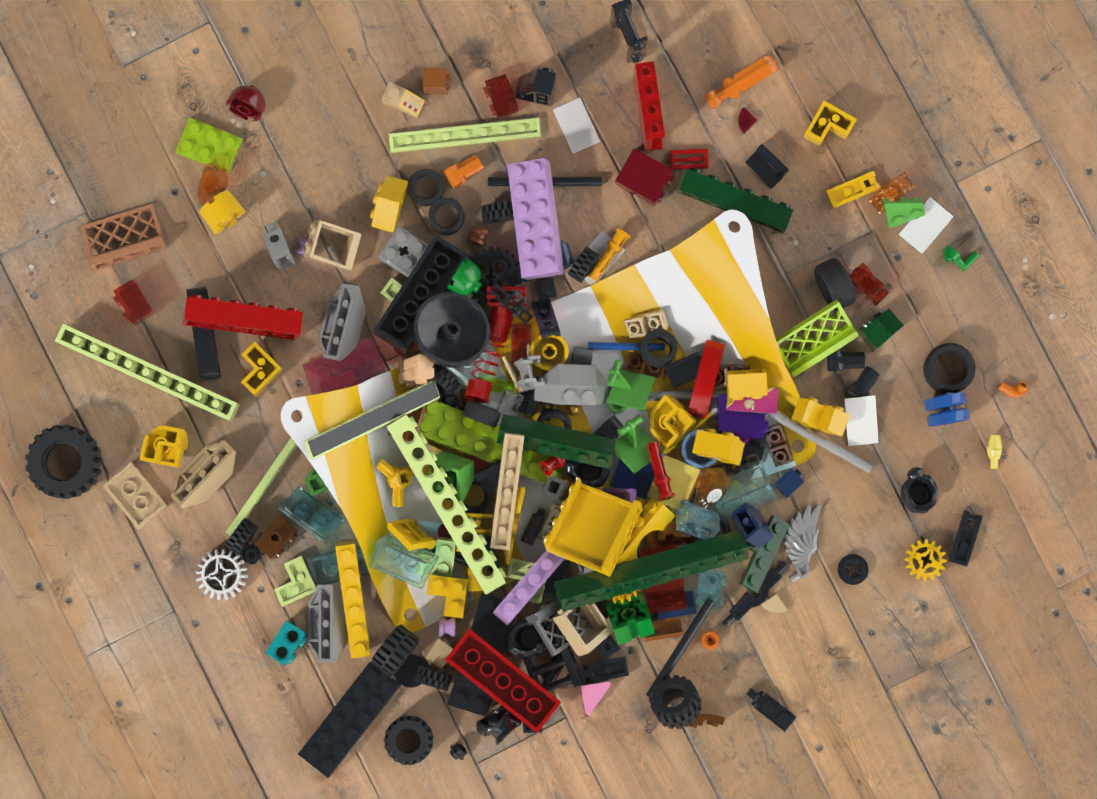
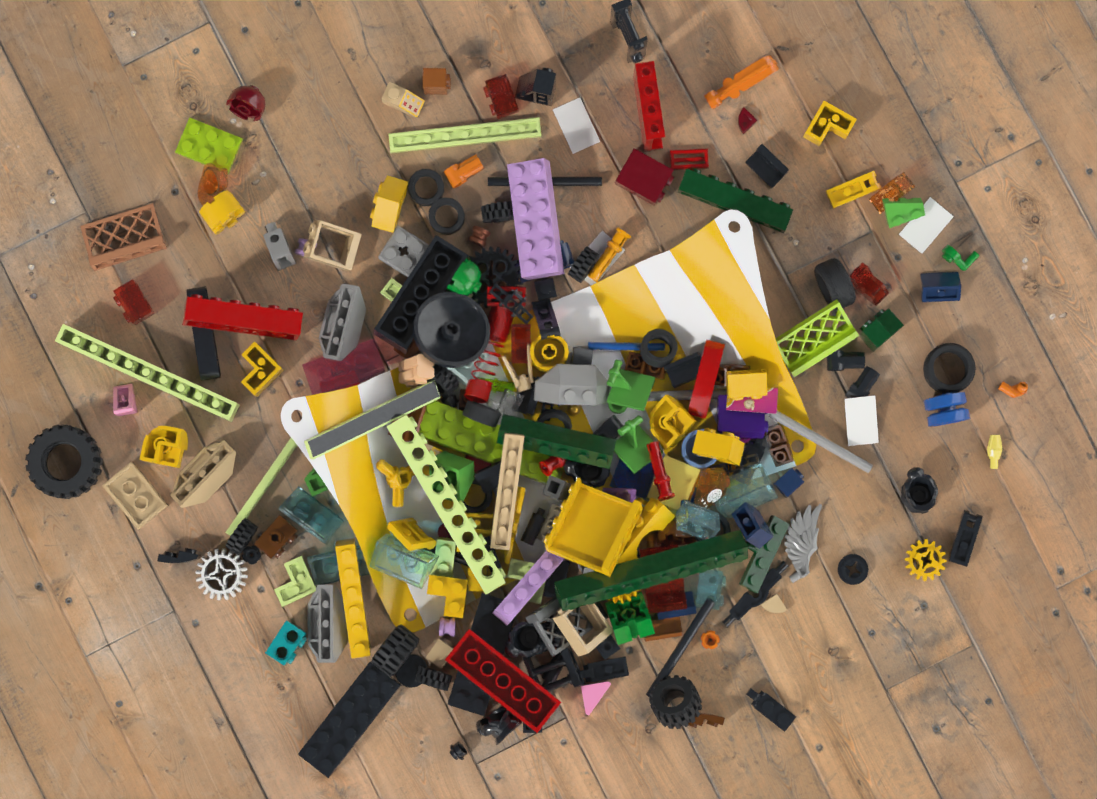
black tyre [384,716,434,765] -> none
light grey piece [514,355,546,391] -> none
tan slope [624,309,669,338] -> none
yellow brick [791,396,850,437] -> none
none -> bright pink slope [113,384,137,416]
none -> black slope [157,548,201,564]
none -> dark blue panel [920,272,961,302]

